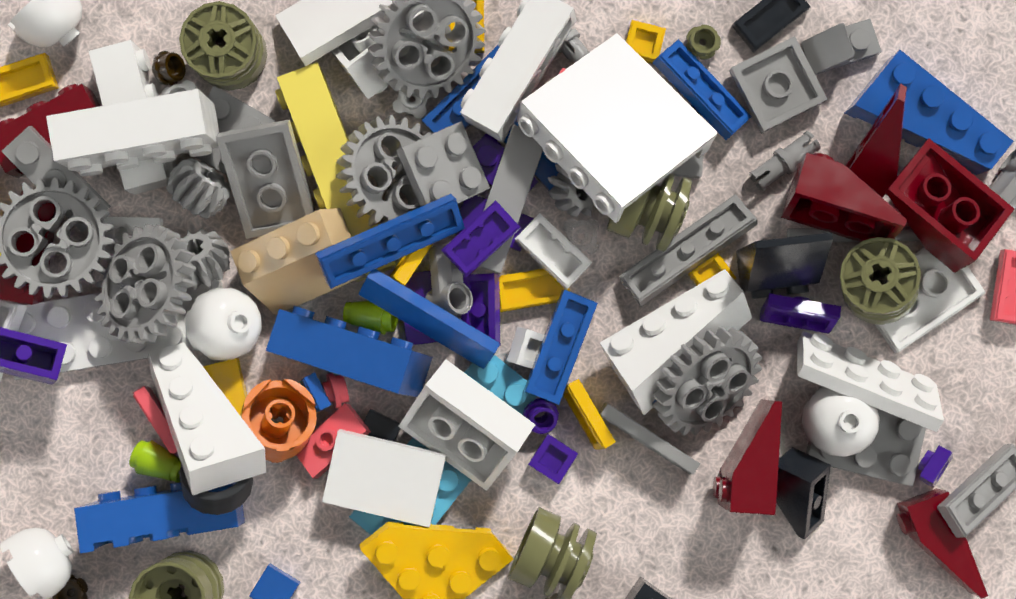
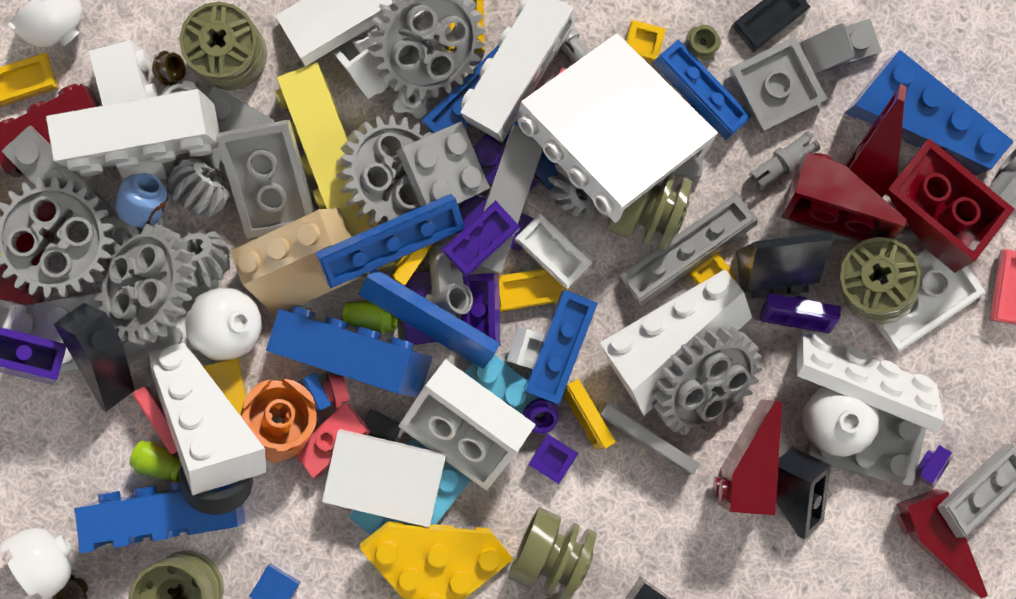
none -> black slope [53,303,135,412]
none -> medium blue head [114,173,169,228]

